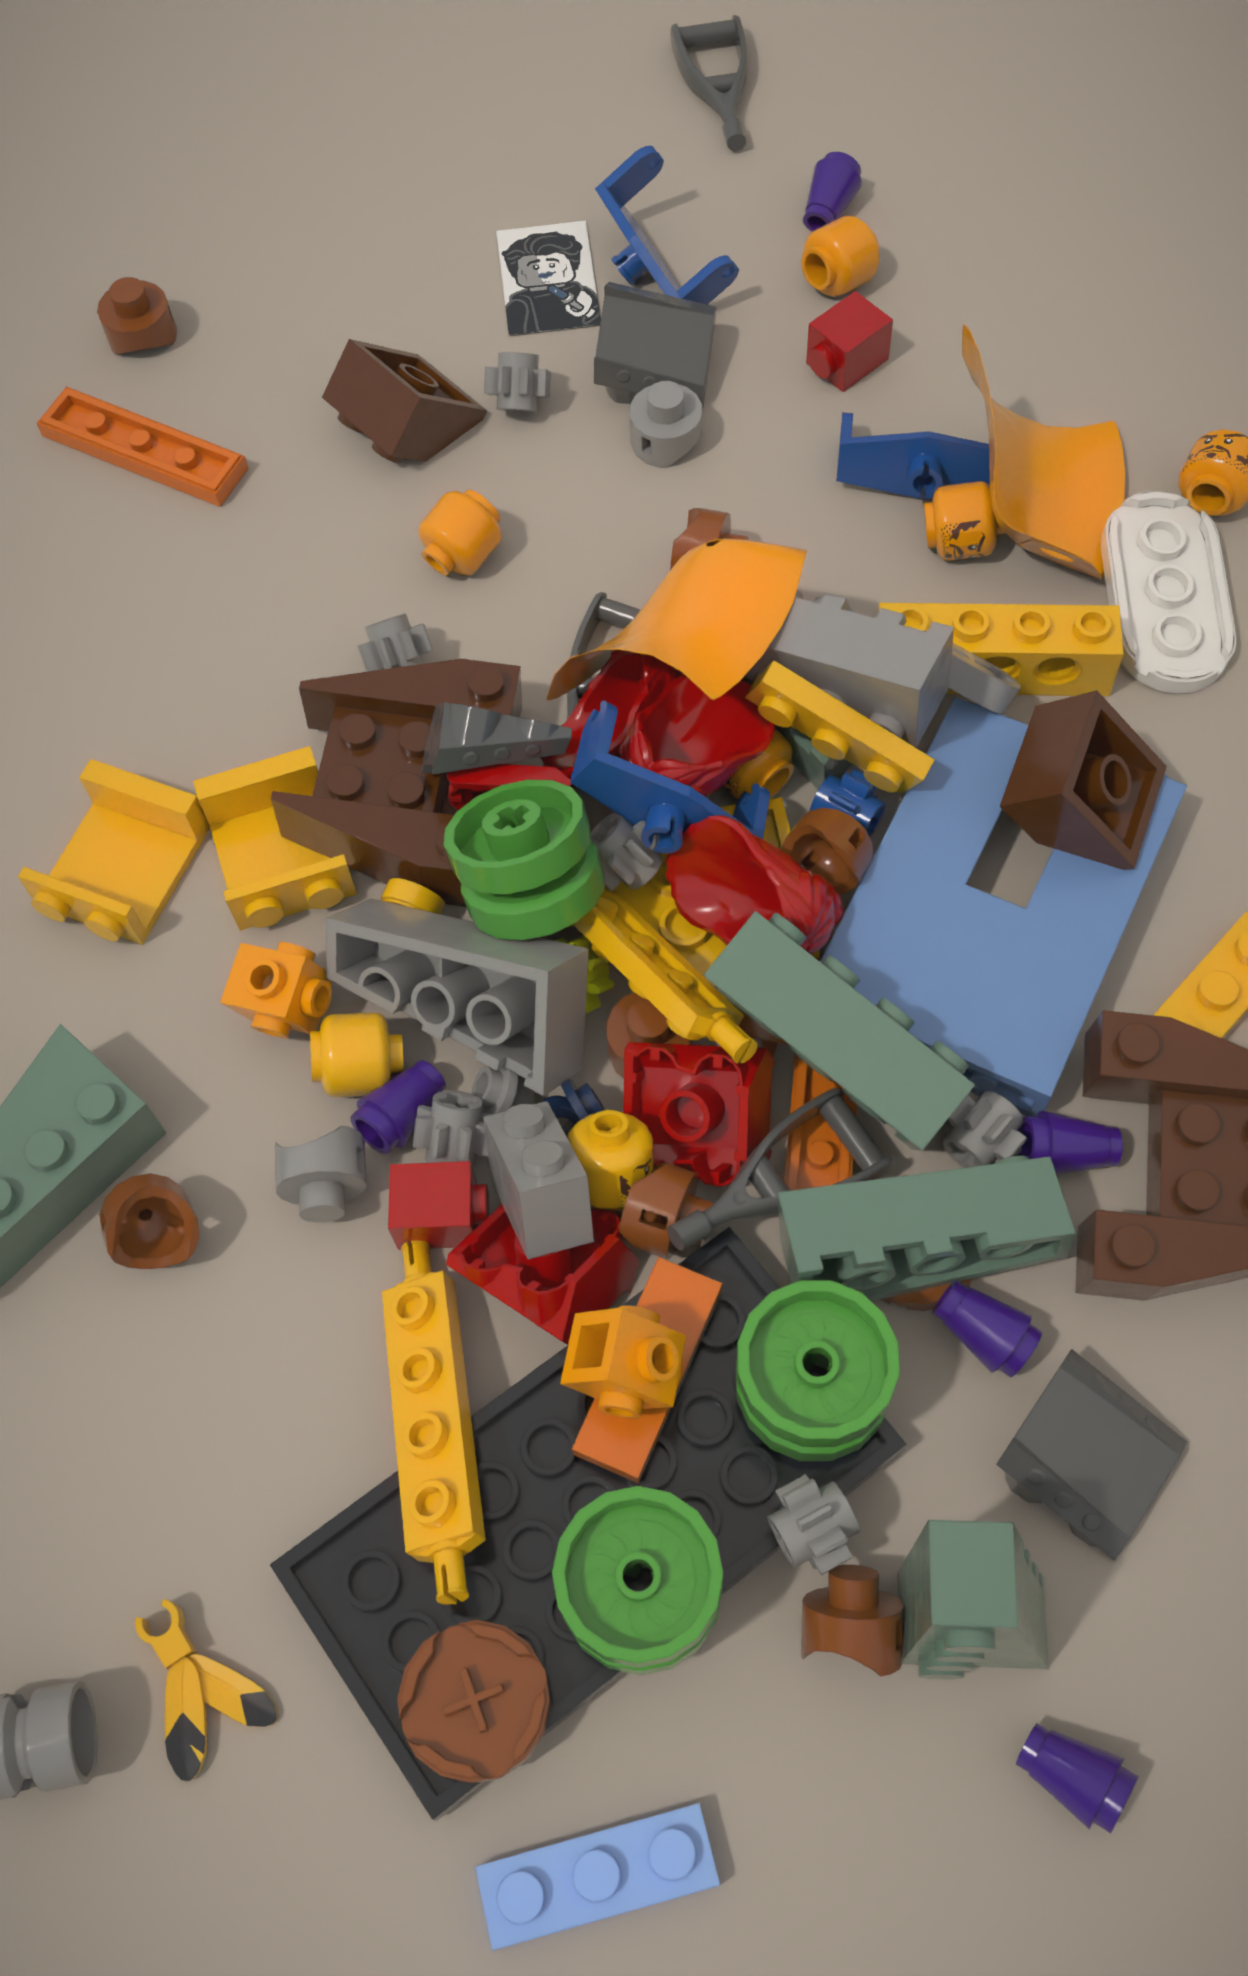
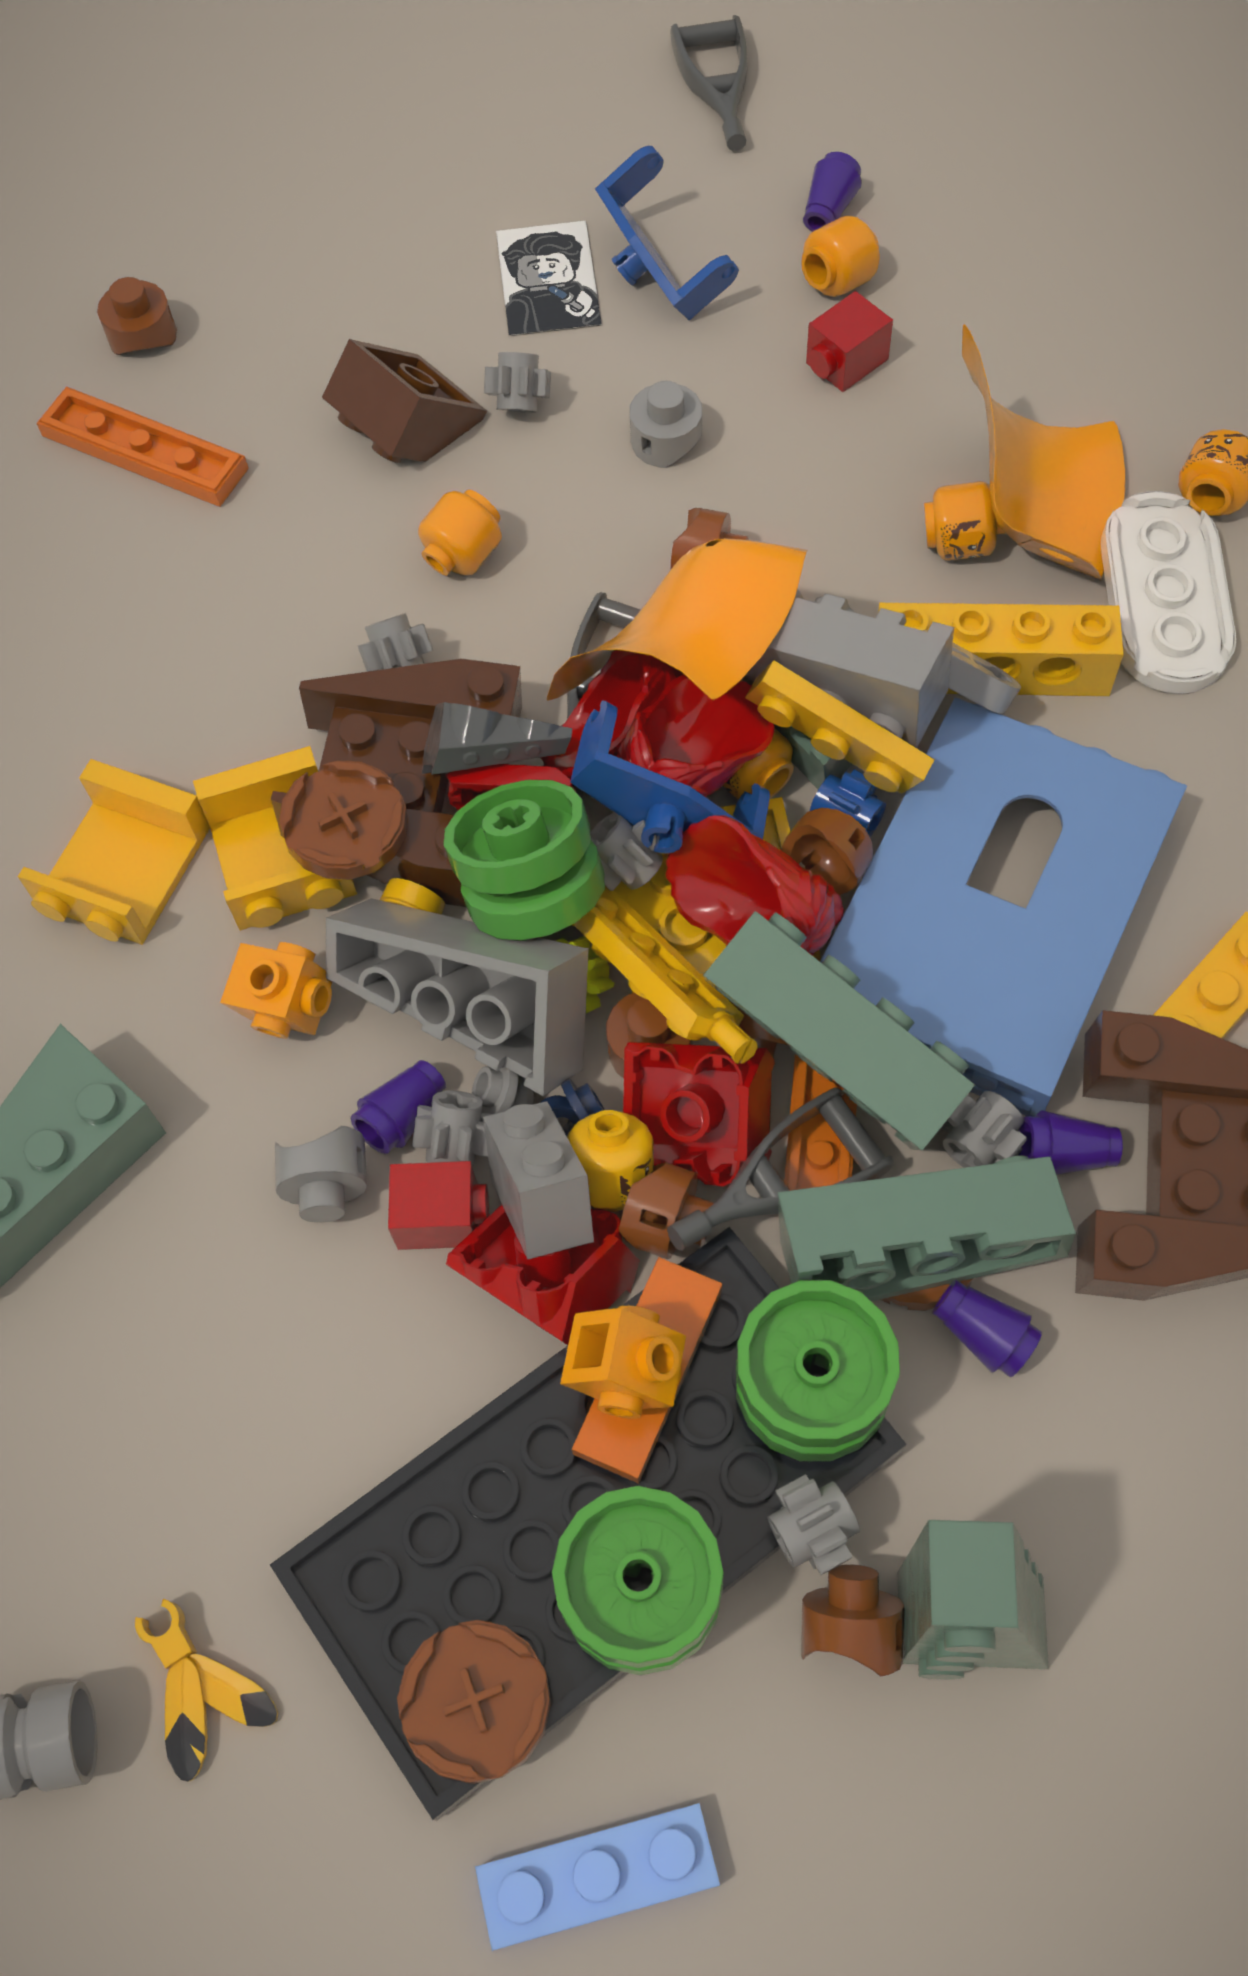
dark orange piece [99,1173,199,1269] -> none
yellow head [310,1013,403,1097] -> none
yellow plate [382,1240,486,1605] -> none
dark grey slope [594,282,717,408] -> none
blue piece [836,412,990,500] -> none
dark grey slope [996,1349,1187,1560] -> none
reddish brown slope [999,690,1167,870] -> none
dark purple cone [1016,1723,1139,1834] -> none
none -> dark orange tile [279,760,408,880]

